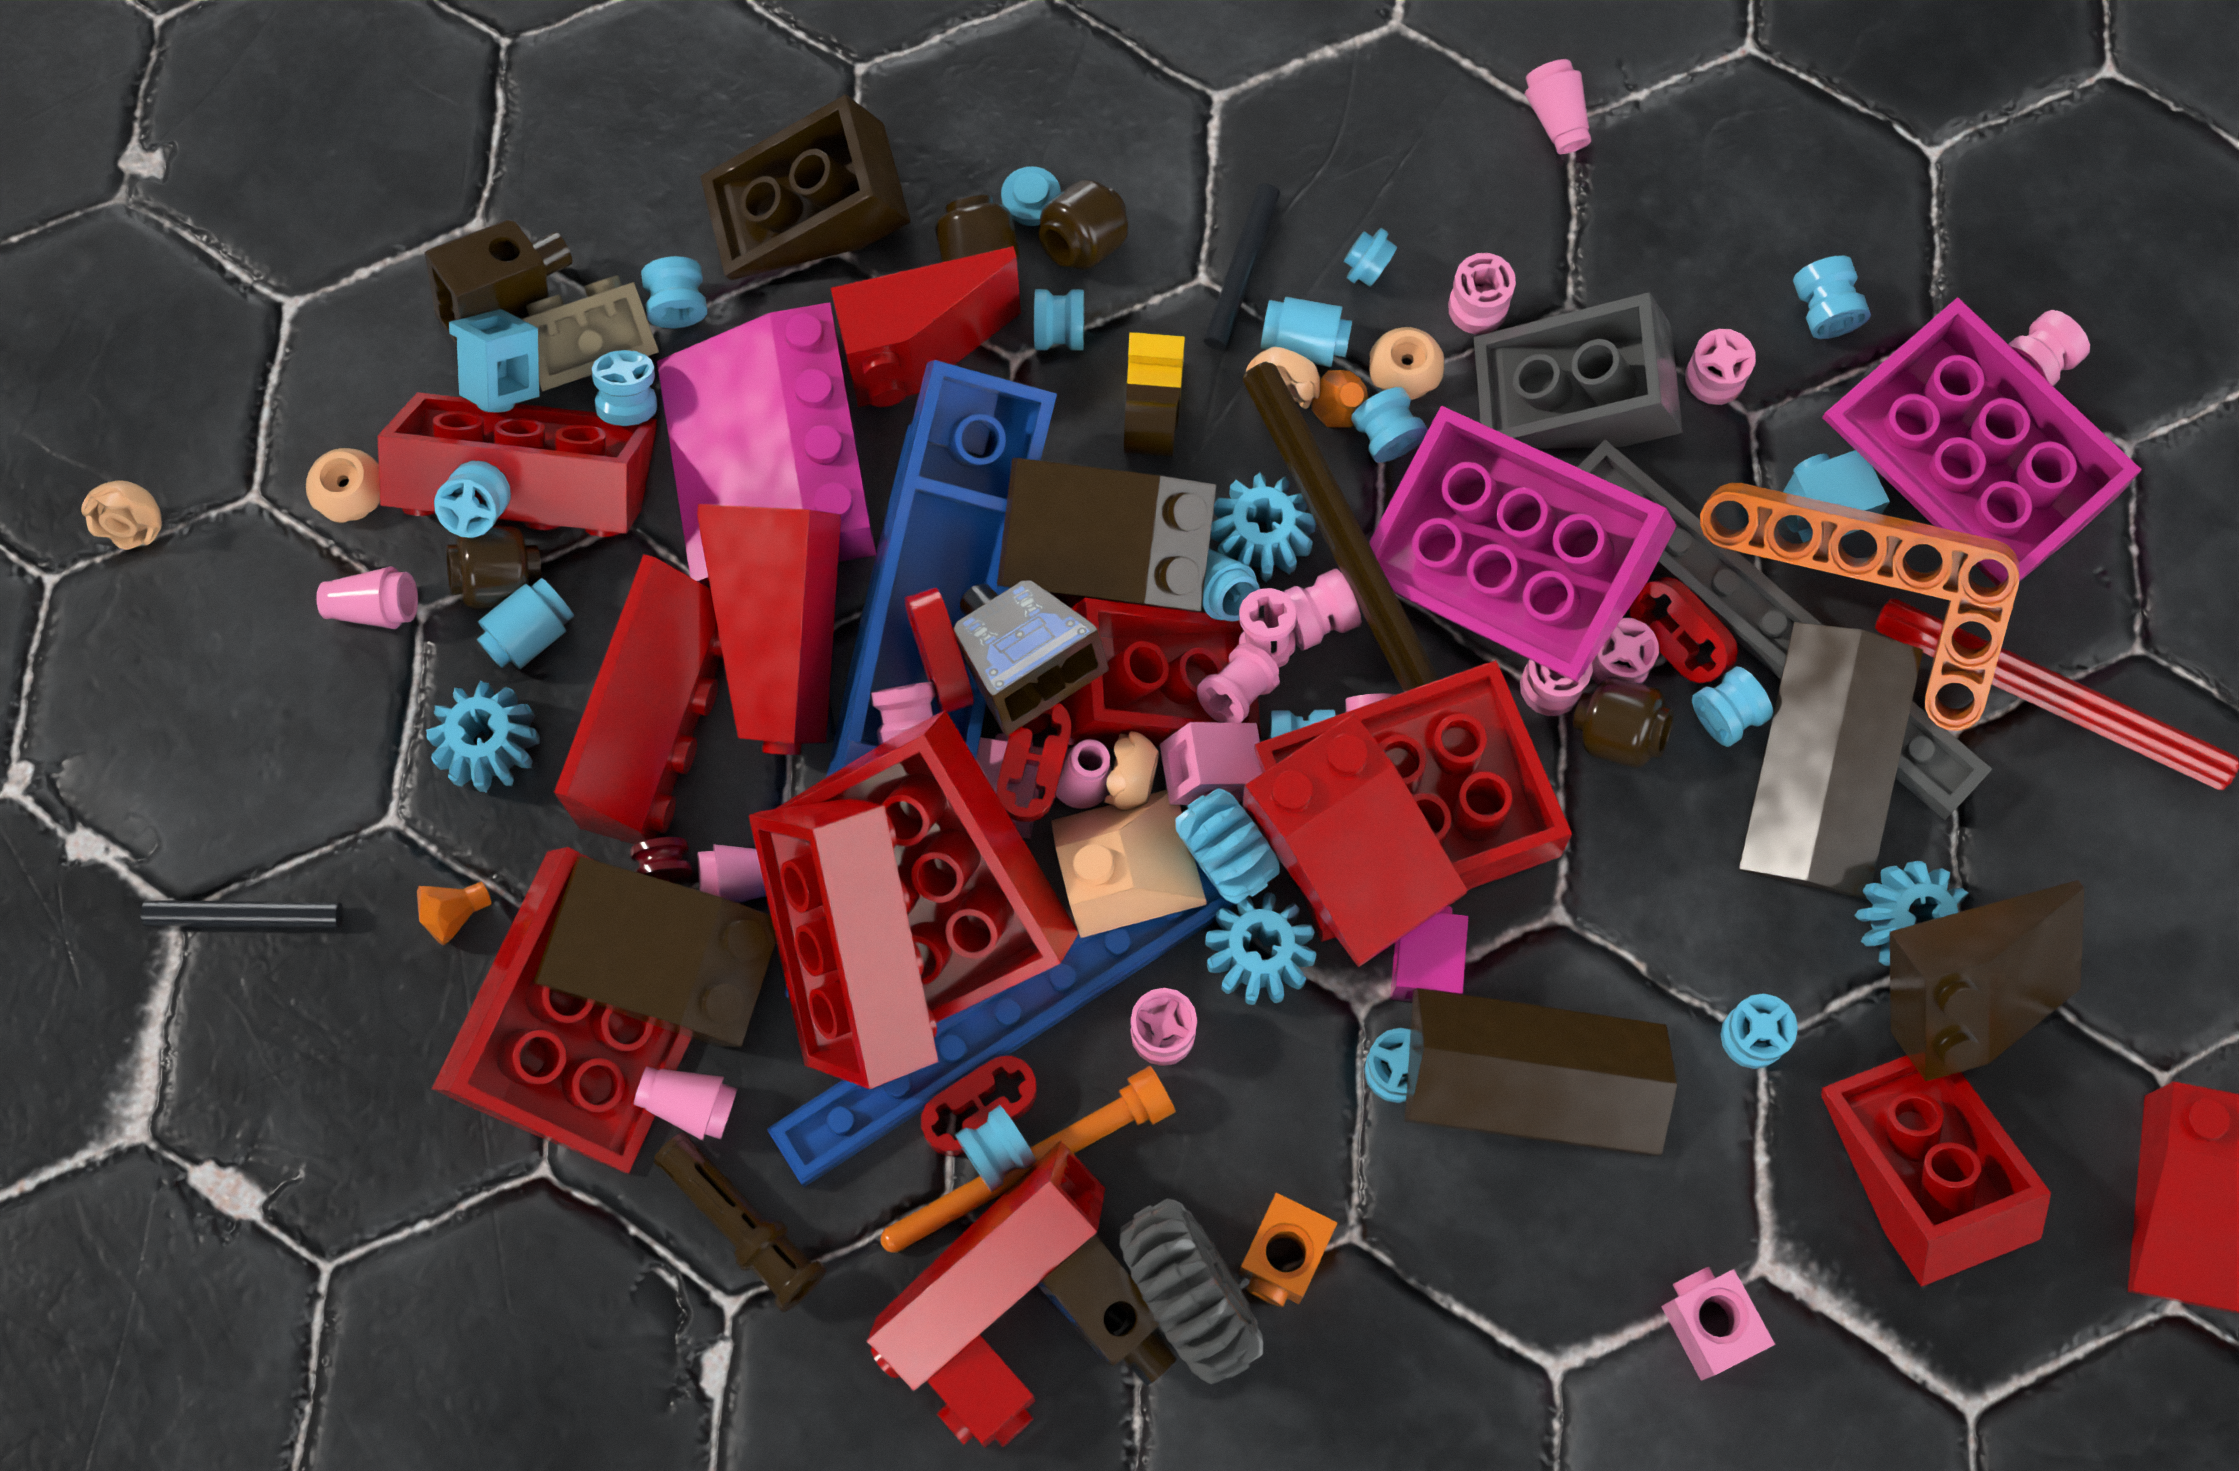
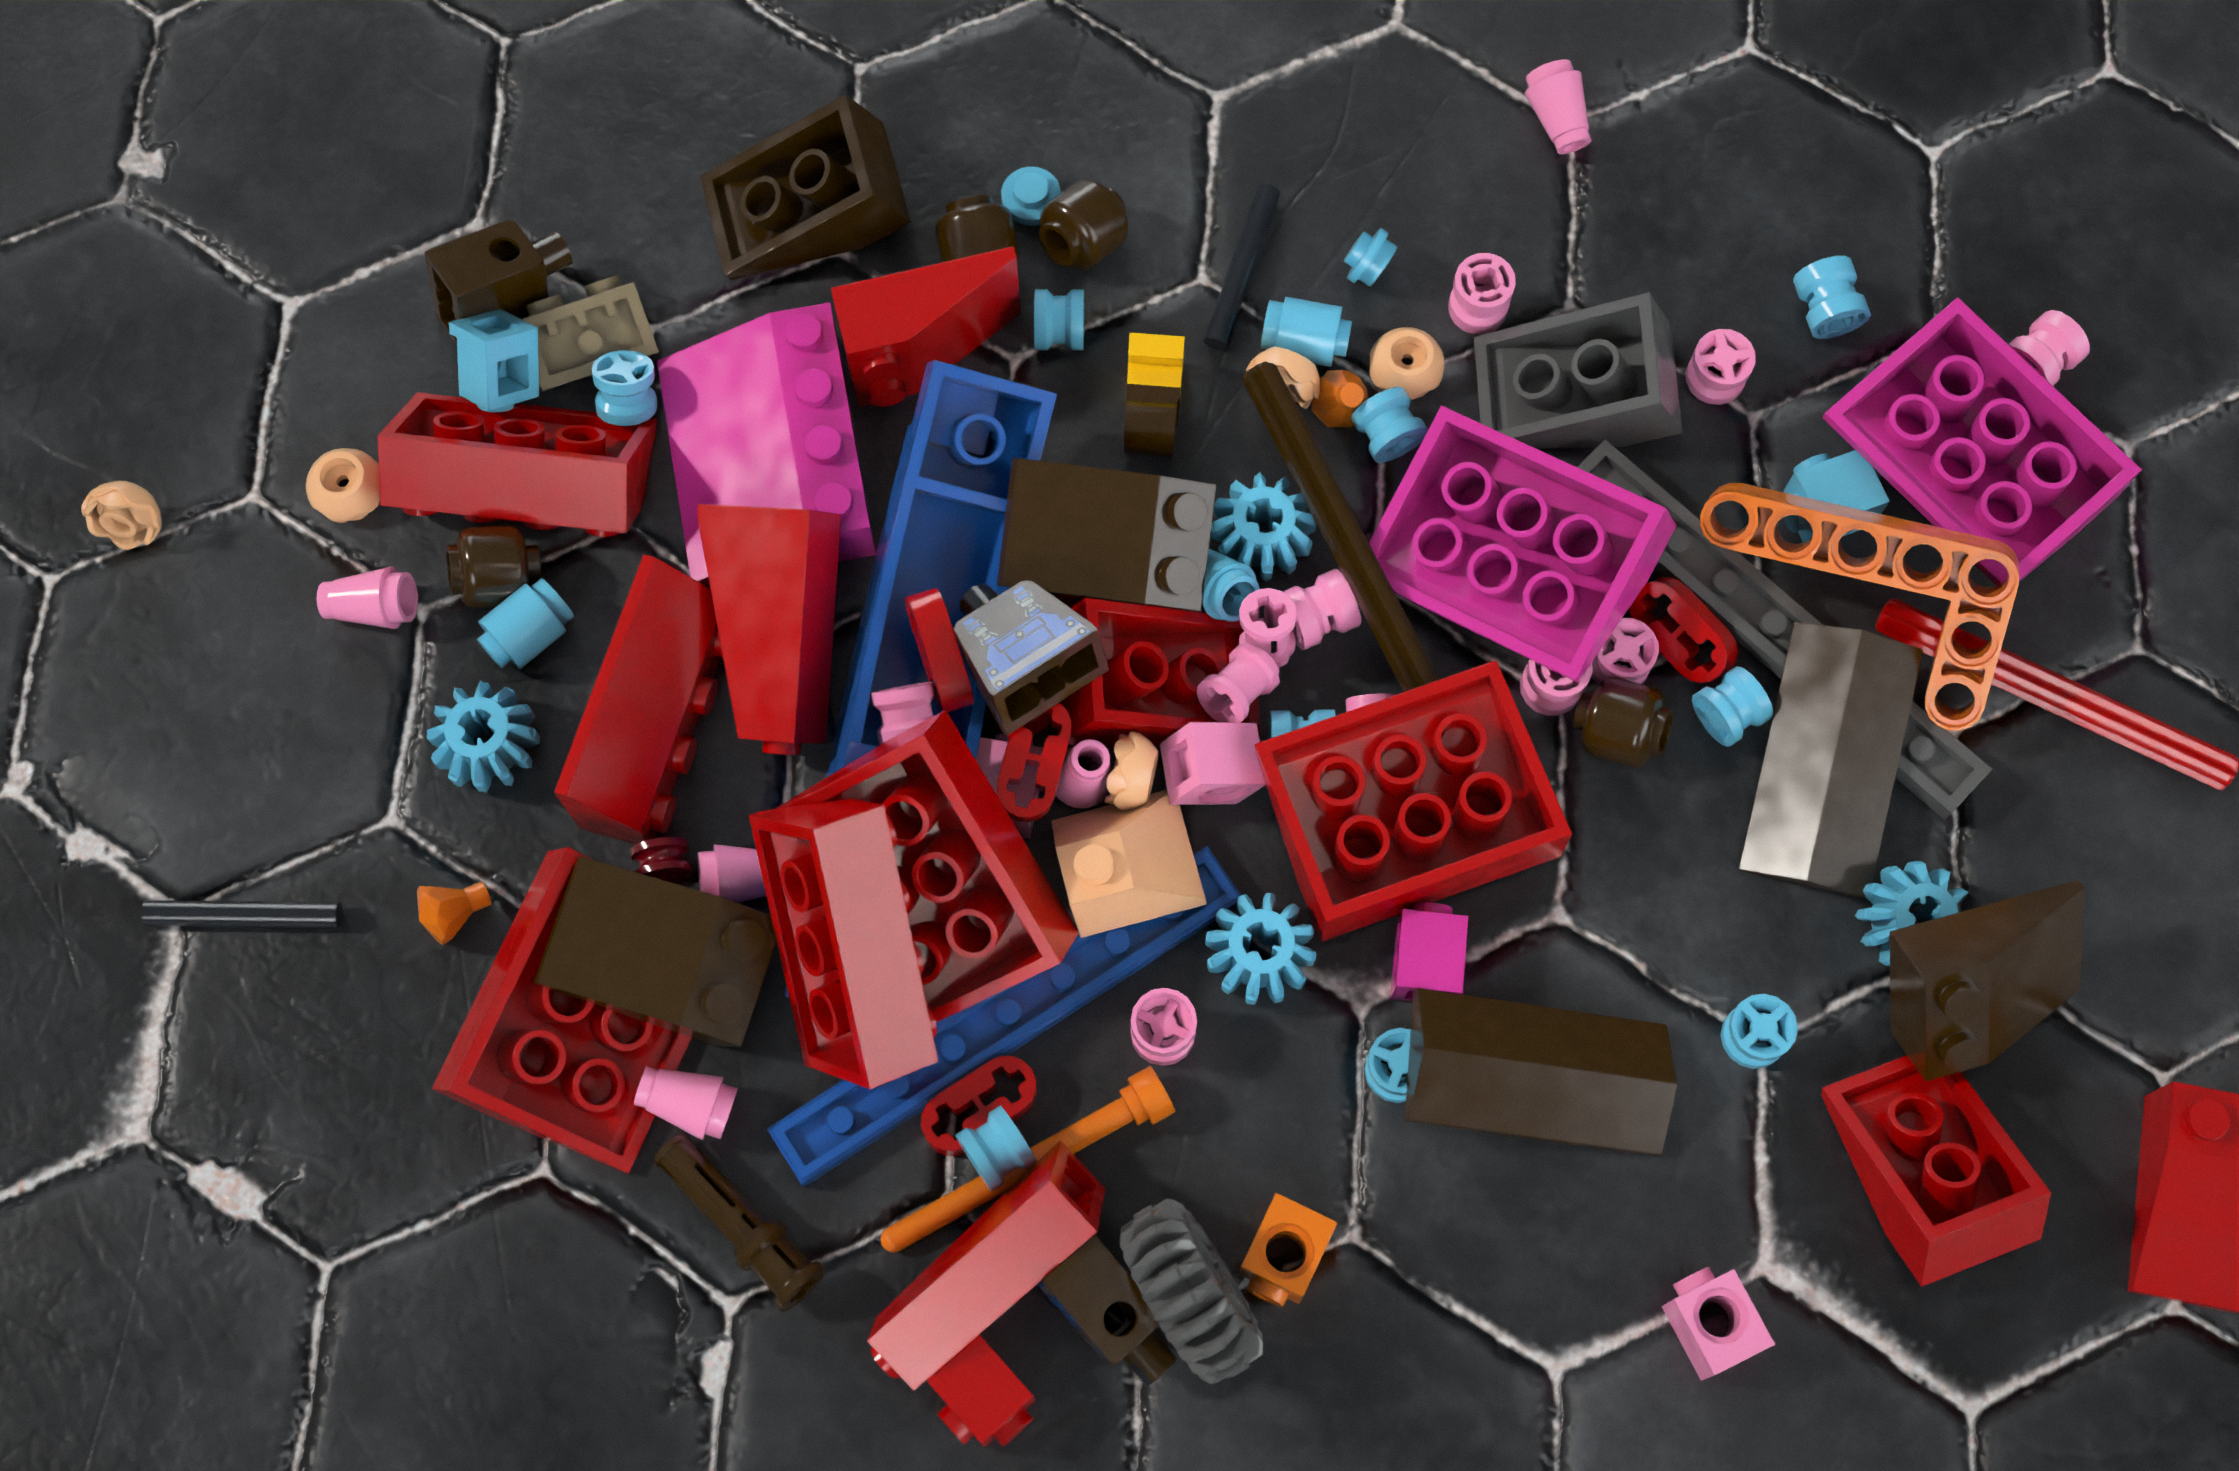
medium azure wheel [434,460,511,538] -> none
medium azure wheel [641,256,707,329] -> none
medium azure gear [1175,788,1279,904] -> none
red slope [1243,713,1468,967] -> none

